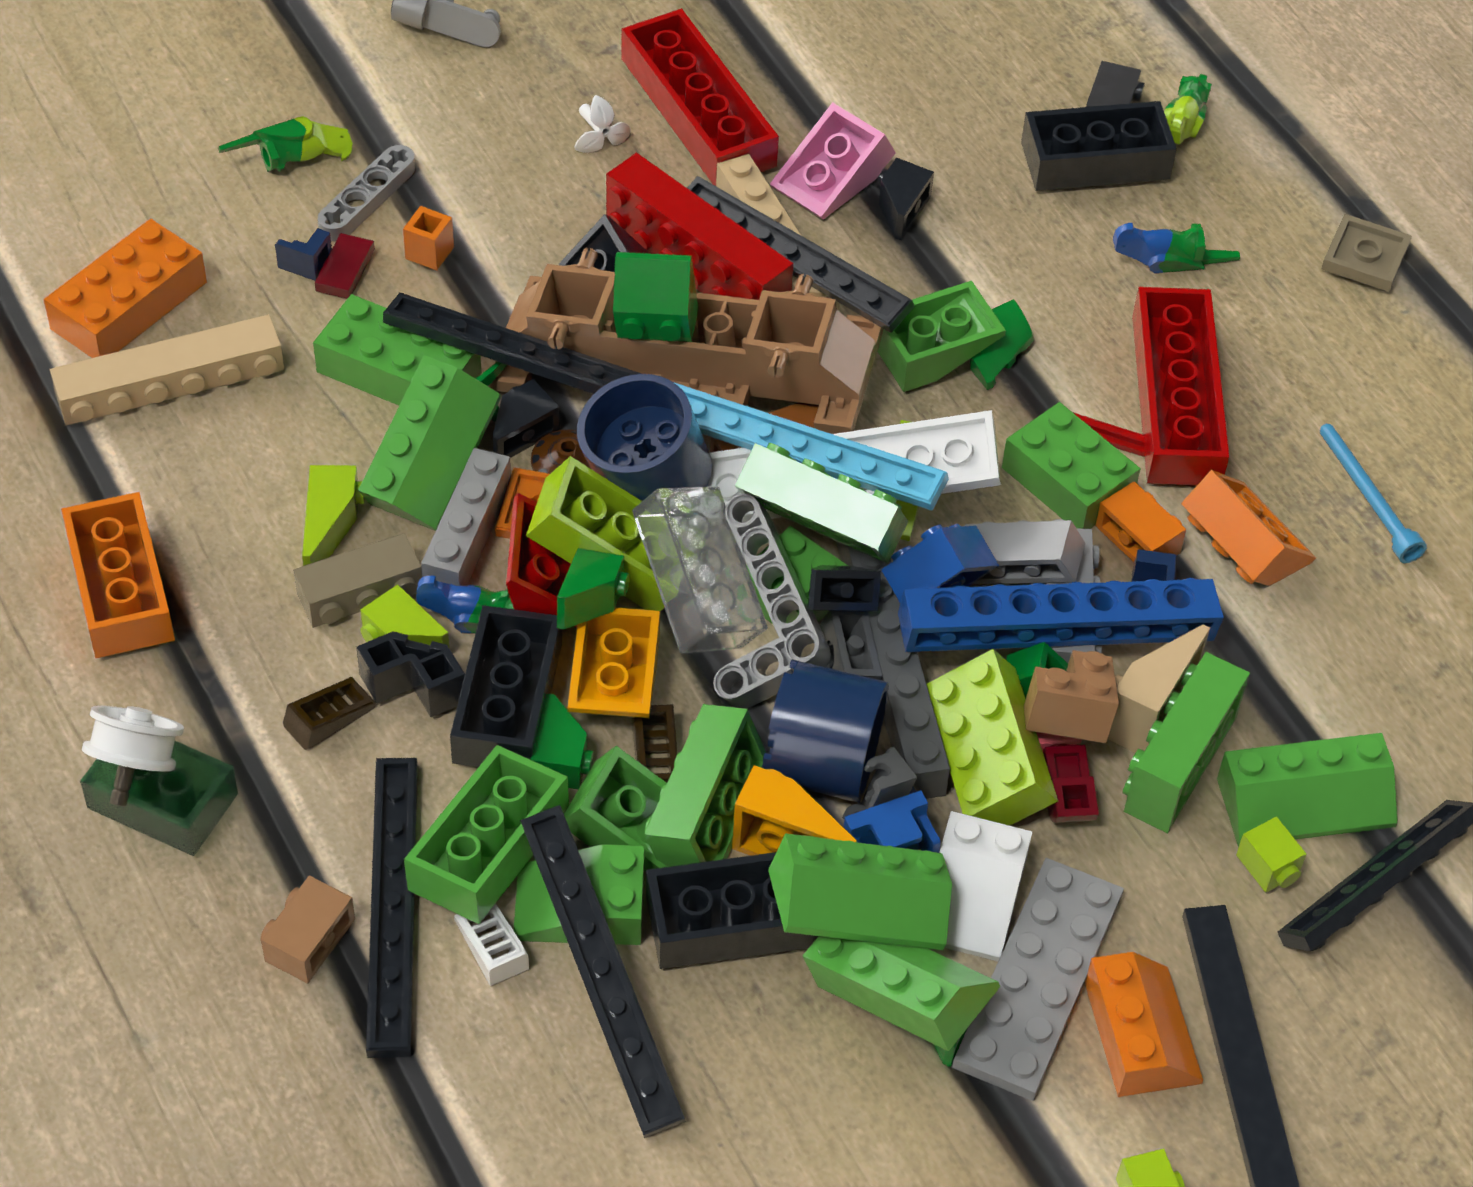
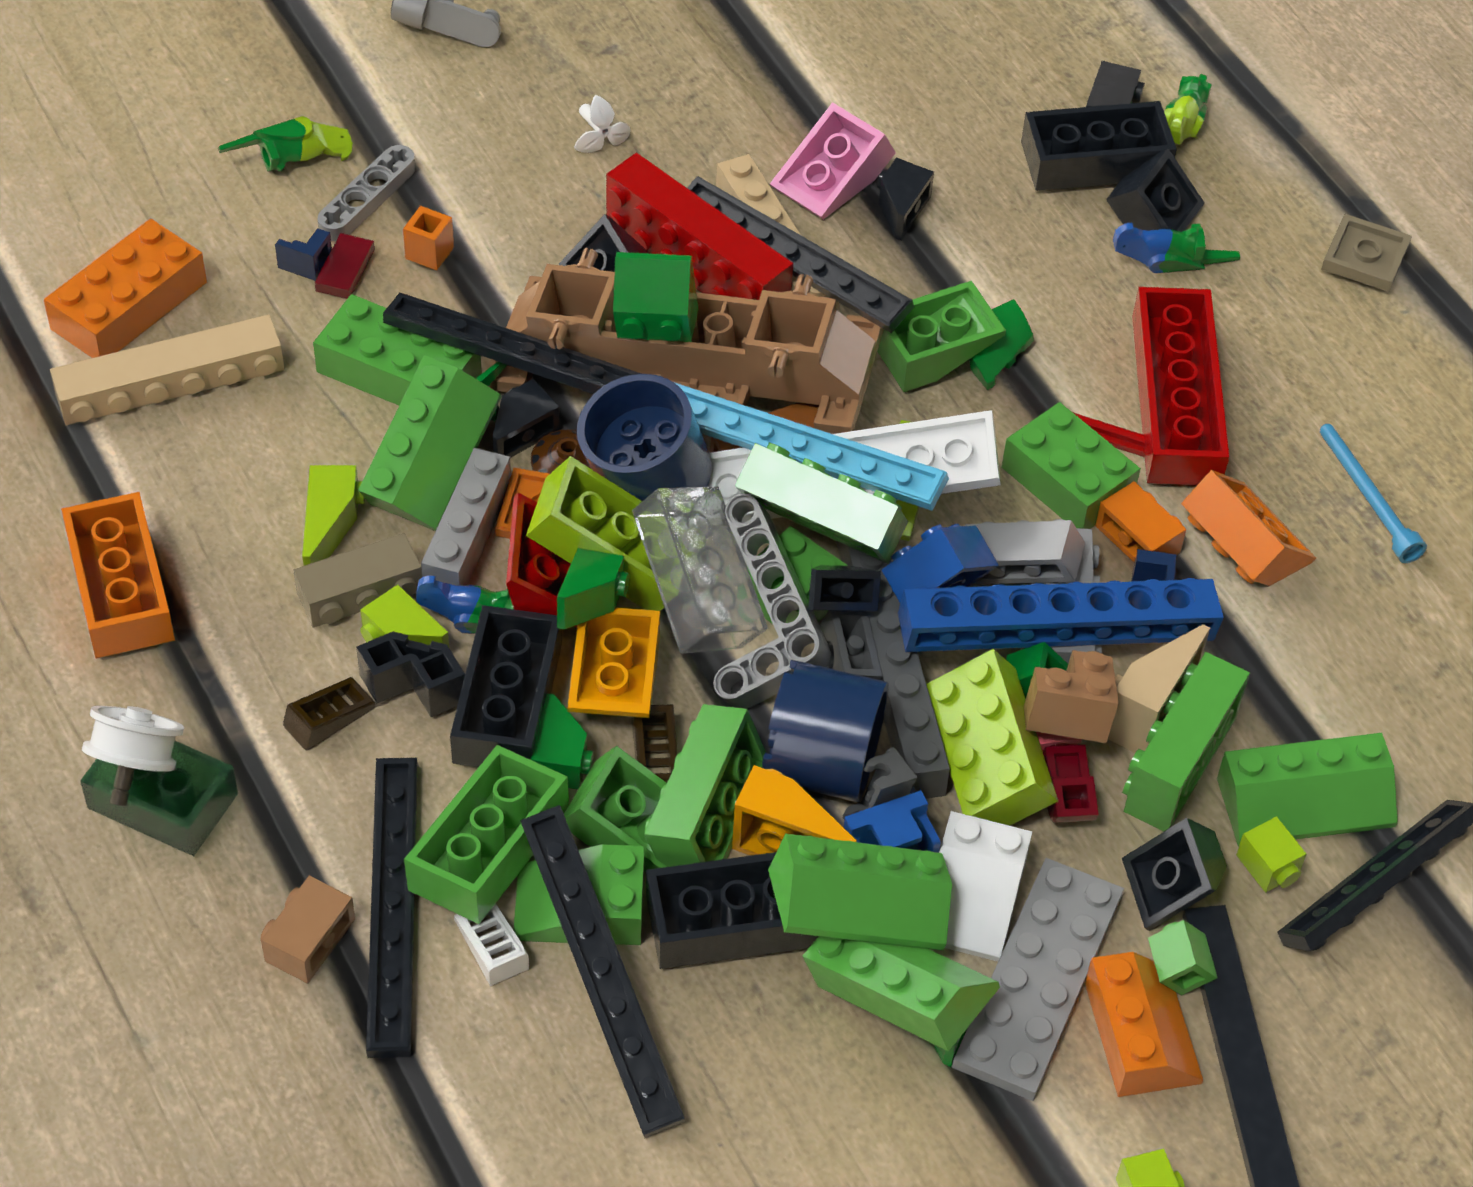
red brick [621,8,779,186] -> none
none -> black slope [1106,148,1205,232]
none -> black slope [1122,818,1227,931]
none -> bright green brick [1148,920,1218,996]

